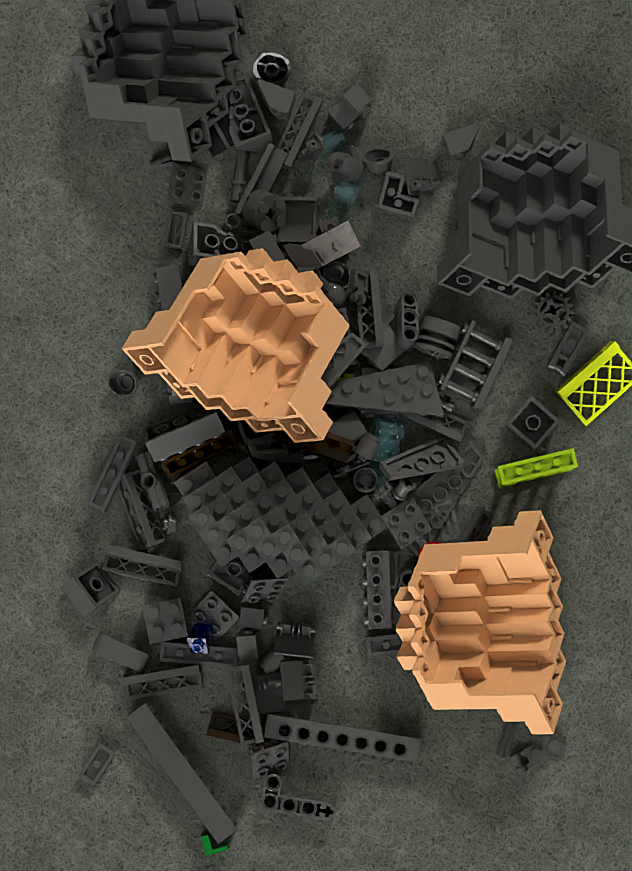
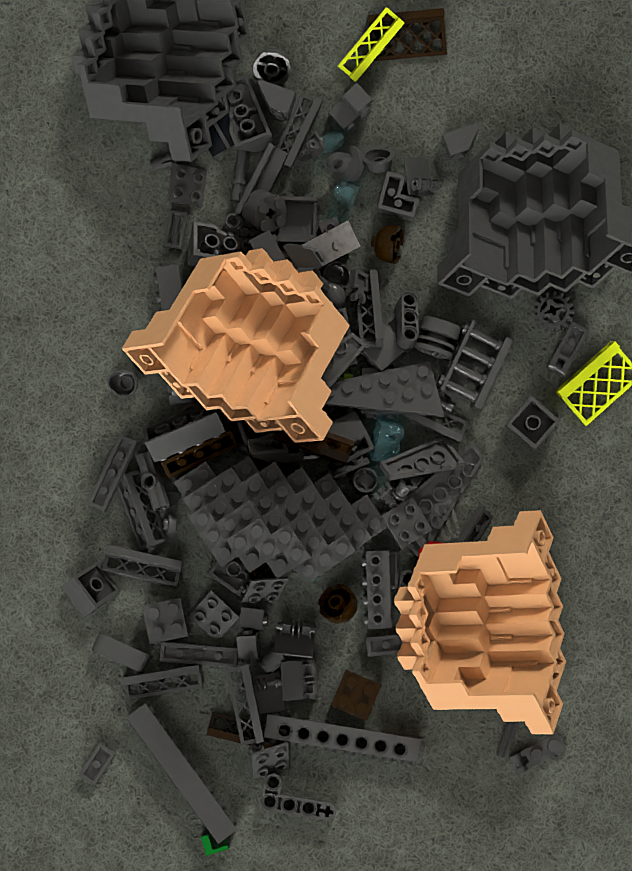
clear blue bracket [187,623,214,654] -> none
dark grey brick [354,432,381,463] -> none
lime fence [494,448,578,488] -> none
none -> dark brown cylinder [318,584,358,624]
none -> dark brown brick [331,669,382,721]
none -> neon yellow fence [338,7,404,82]
none -> dark brown fence [368,8,447,62]
none -> dark brown cylinder [371,225,404,264]

